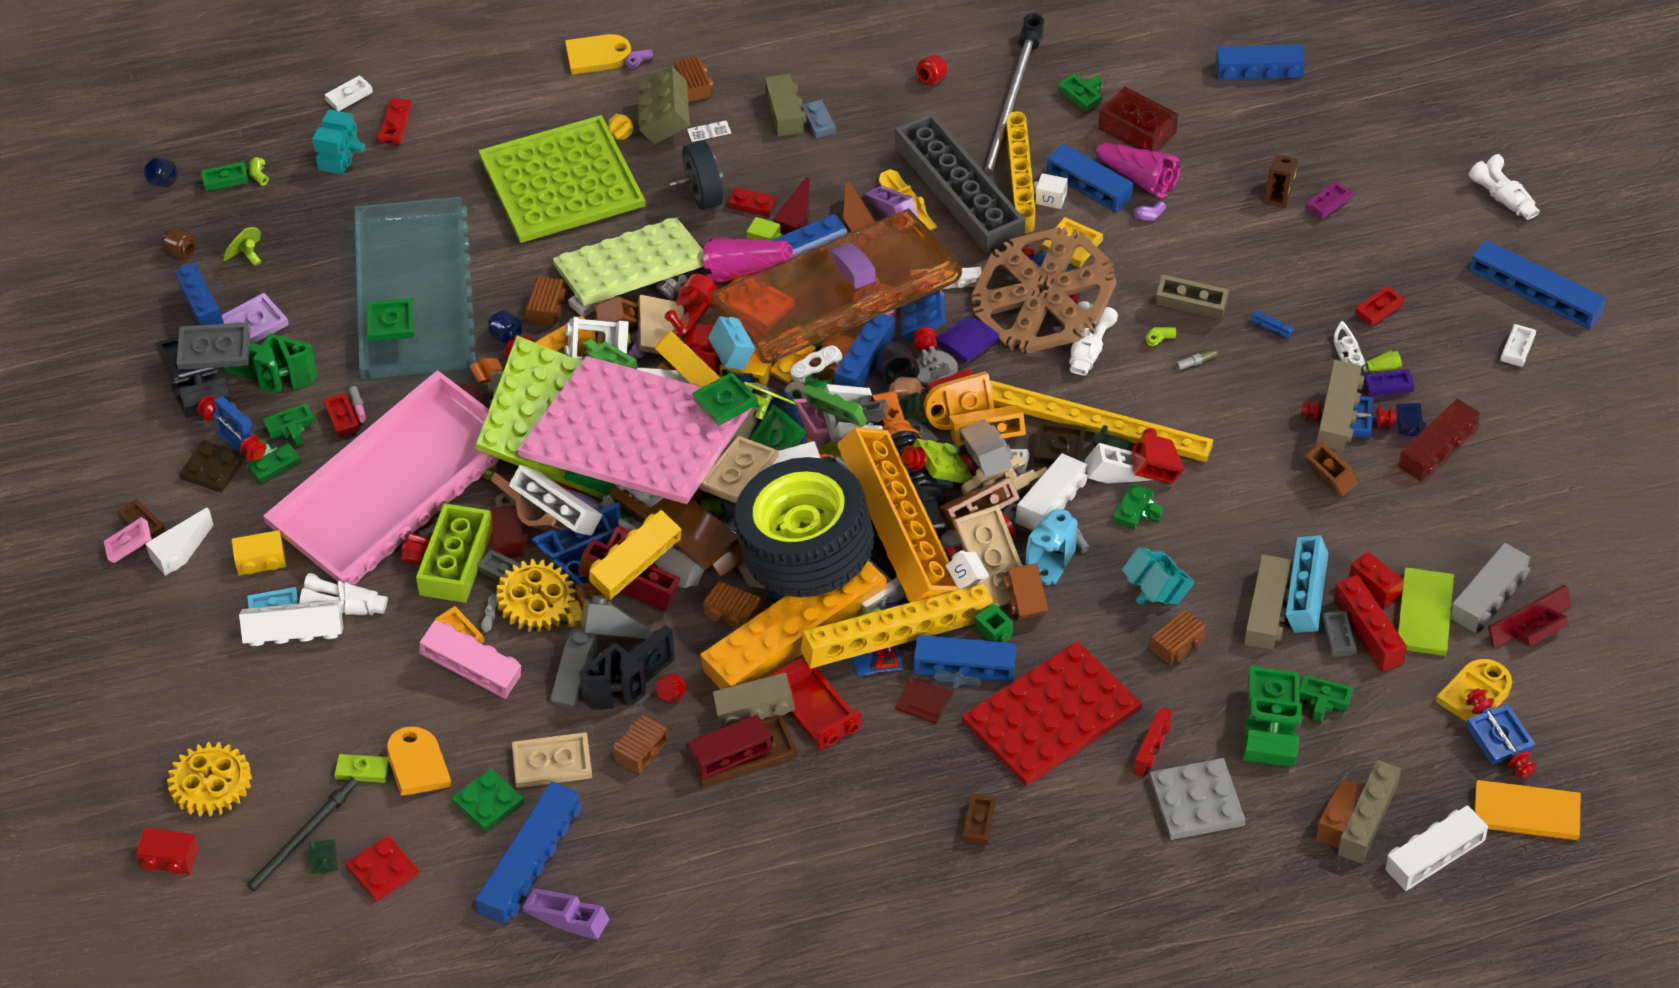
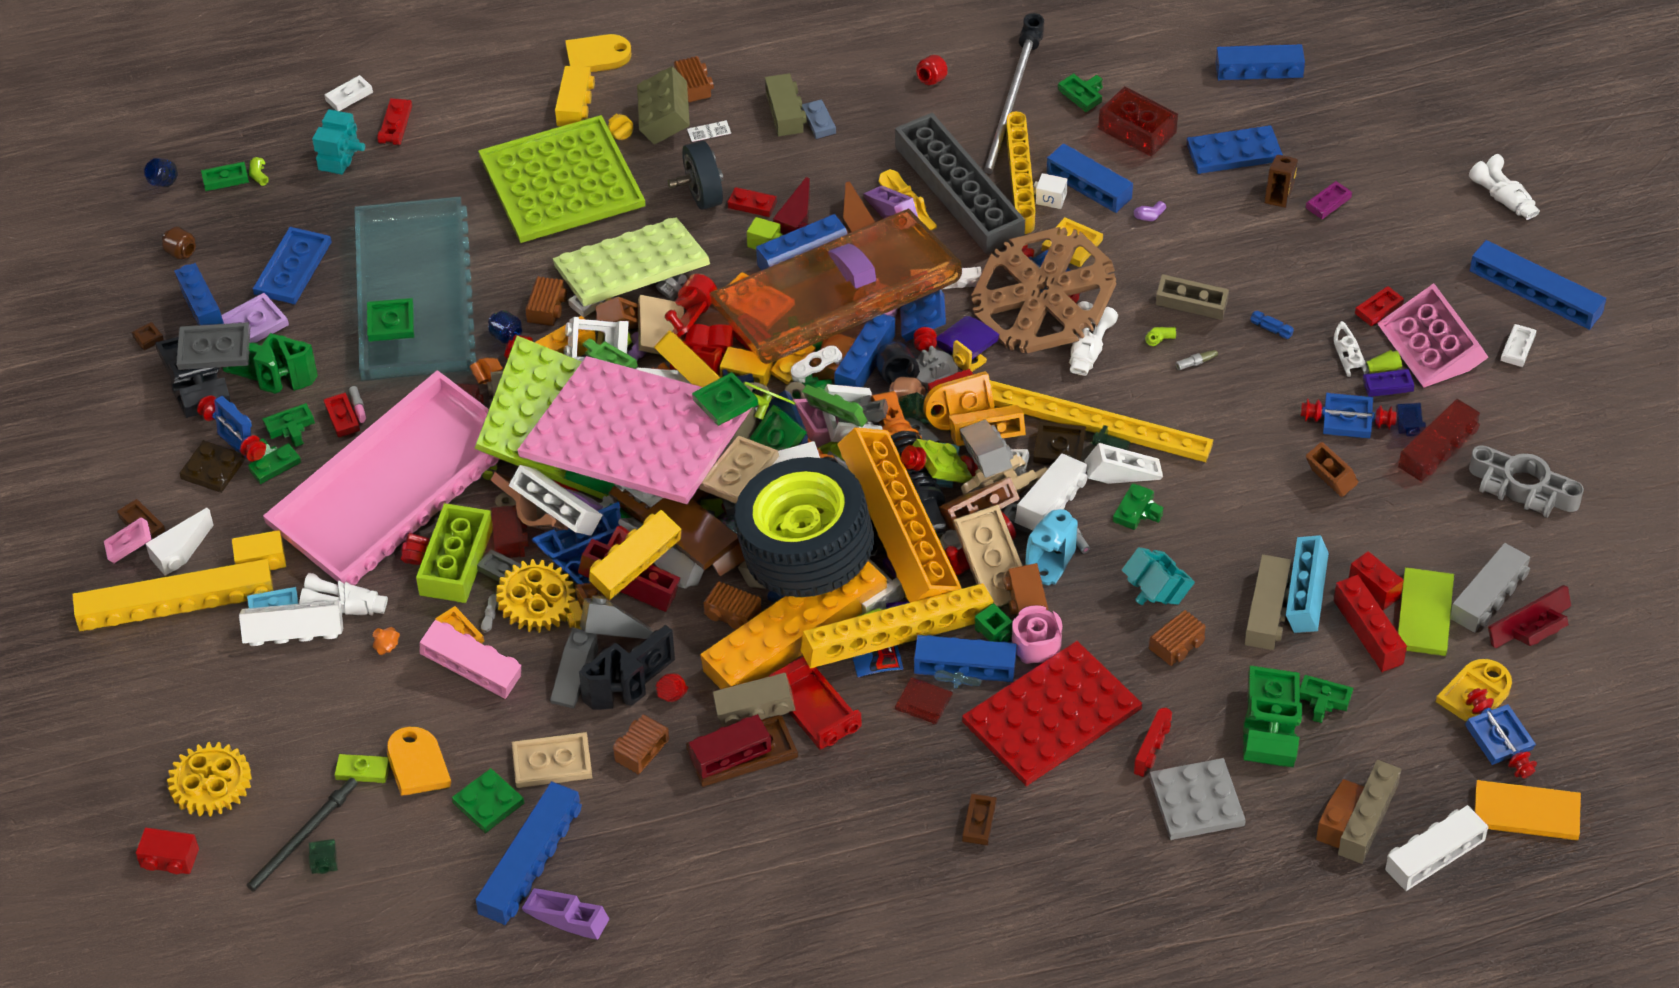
lime shield [222,227,261,267] -> none
red plate [346,835,419,902] -> none
medium lavender arm [625,49,653,69] -> none
dark pink cone [703,237,793,283] -> none
medium azure brick [708,316,755,370] -> none
white brick [945,550,989,590] -> none
dark pink cone [1096,142,1181,198] -> none
red torso [1132,428,1185,484] -> none
dark tan brick [1316,360,1364,451] -> none
dark grey plate [1322,611,1356,657] -> none
none -> yellow brick [73,559,274,631]
none -> reddish brown tile [132,322,164,351]
none -> blue plate [253,227,332,304]
none -> orange piece [372,627,400,655]
none -> yellow brick [555,66,595,126]
none -> yellow bracket [953,340,987,372]
none -> bright pink brick [1012,606,1062,664]
none -> blue plate [1186,125,1283,174]
none -> bright pink slope [1377,283,1489,388]
none -> light grey piece [1469,445,1584,518]

